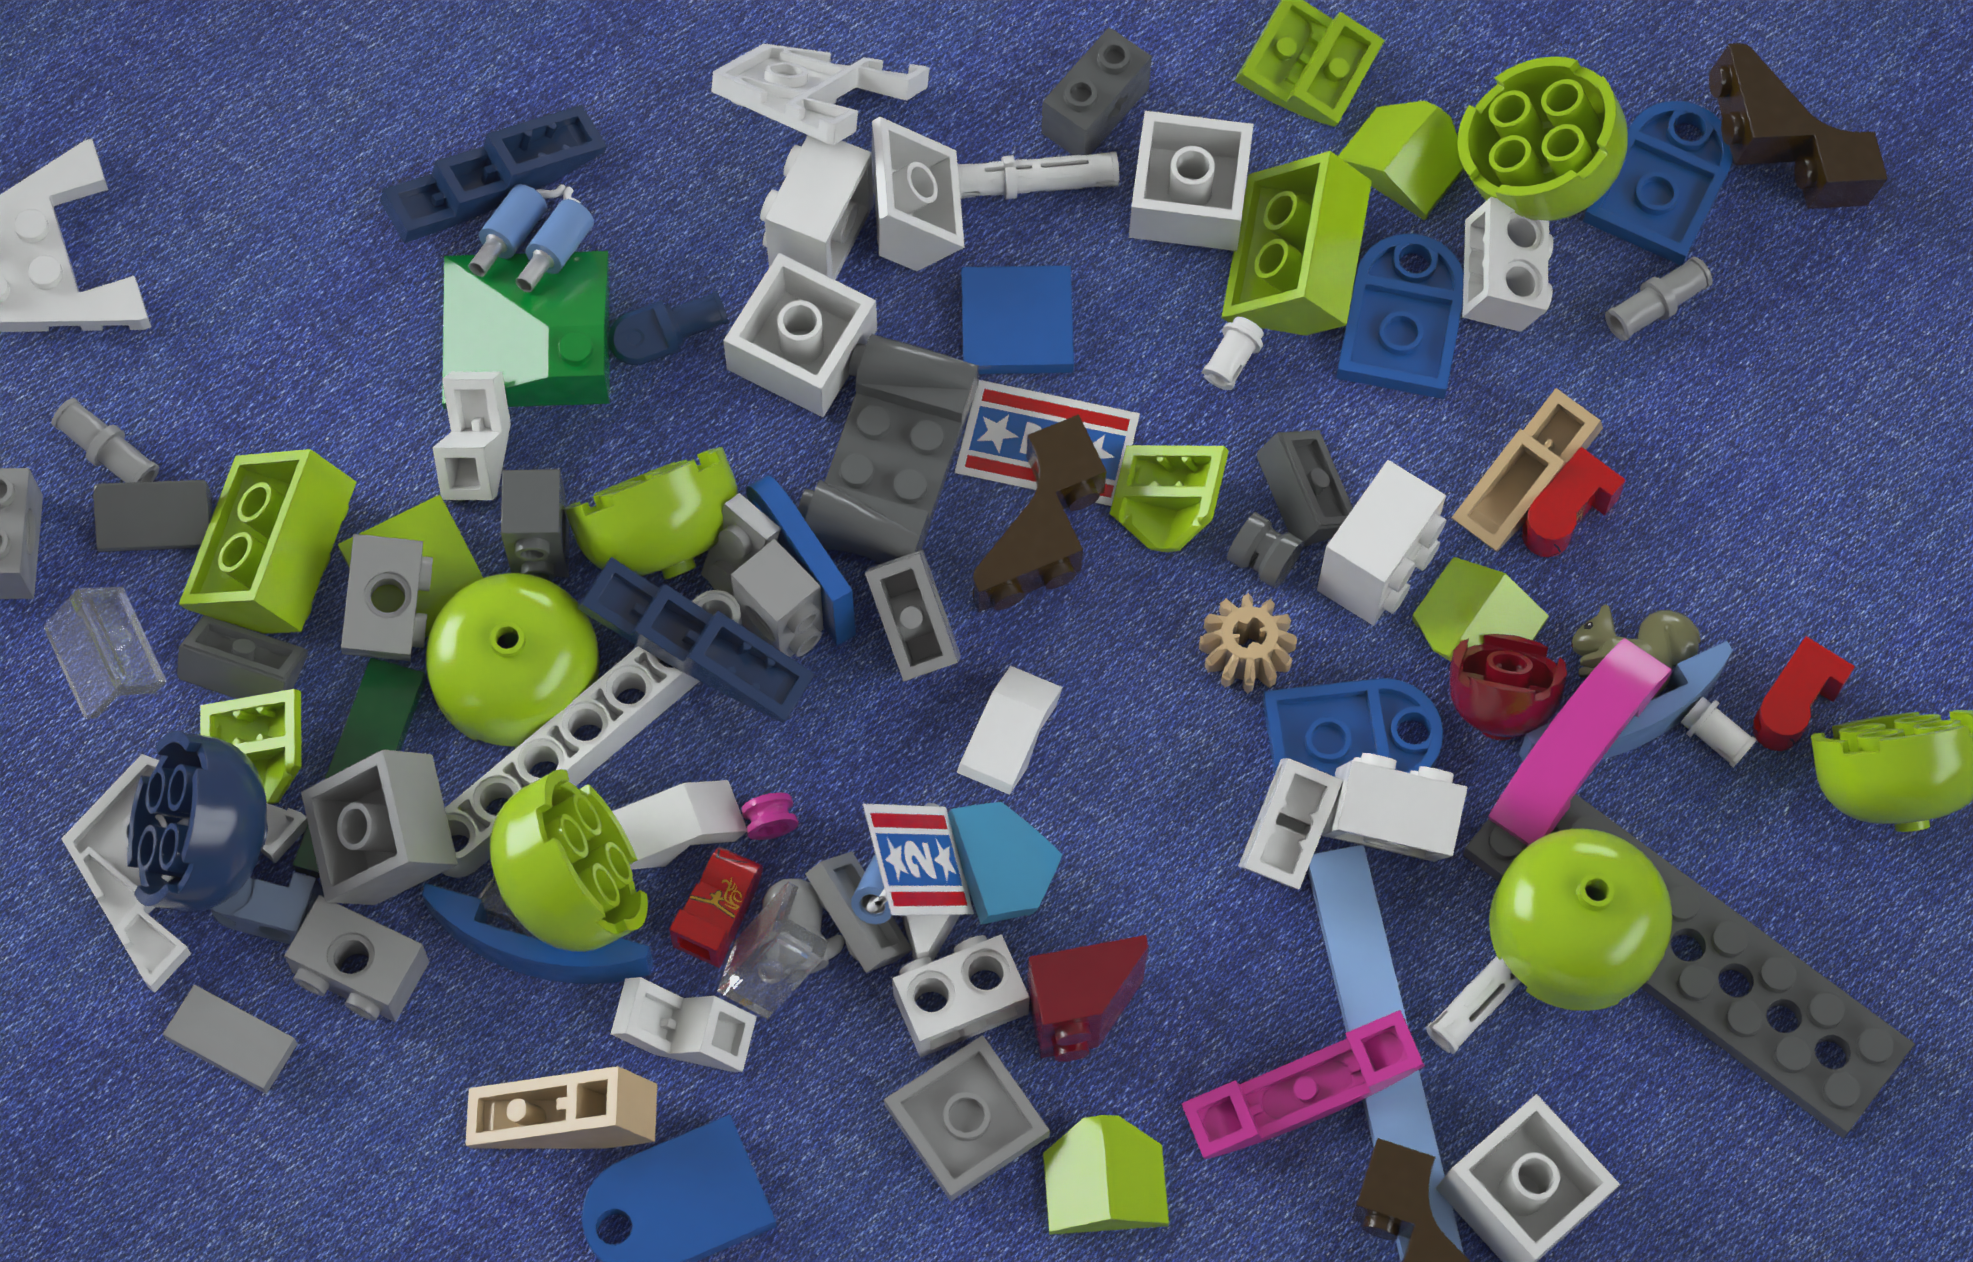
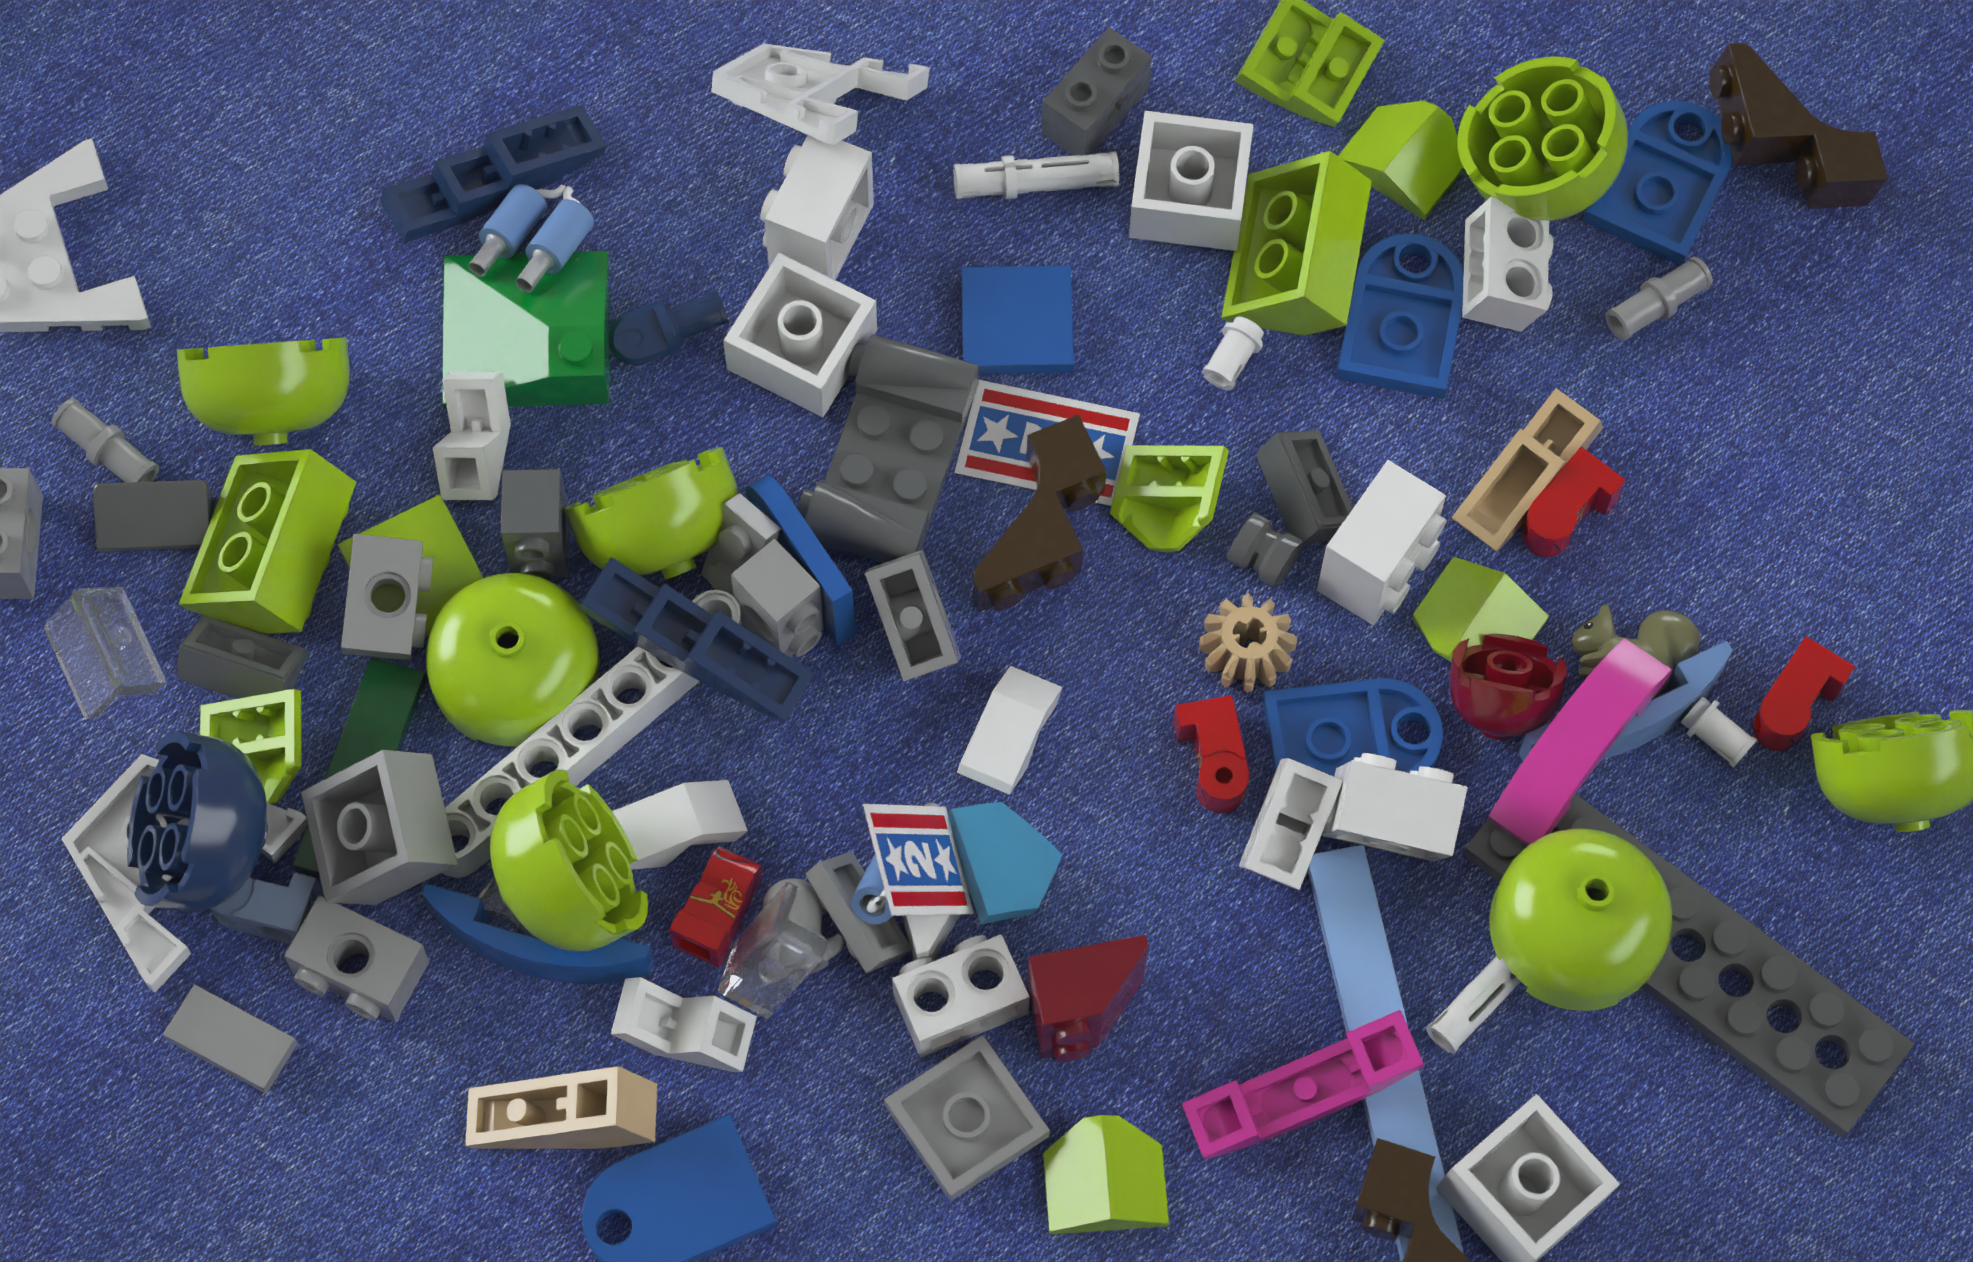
dark pink bush [741,793,798,840] -> none
white slope [872,117,965,271] -> none
none -> lime cylinder [177,337,350,446]
none -> red leg [1173,695,1249,813]

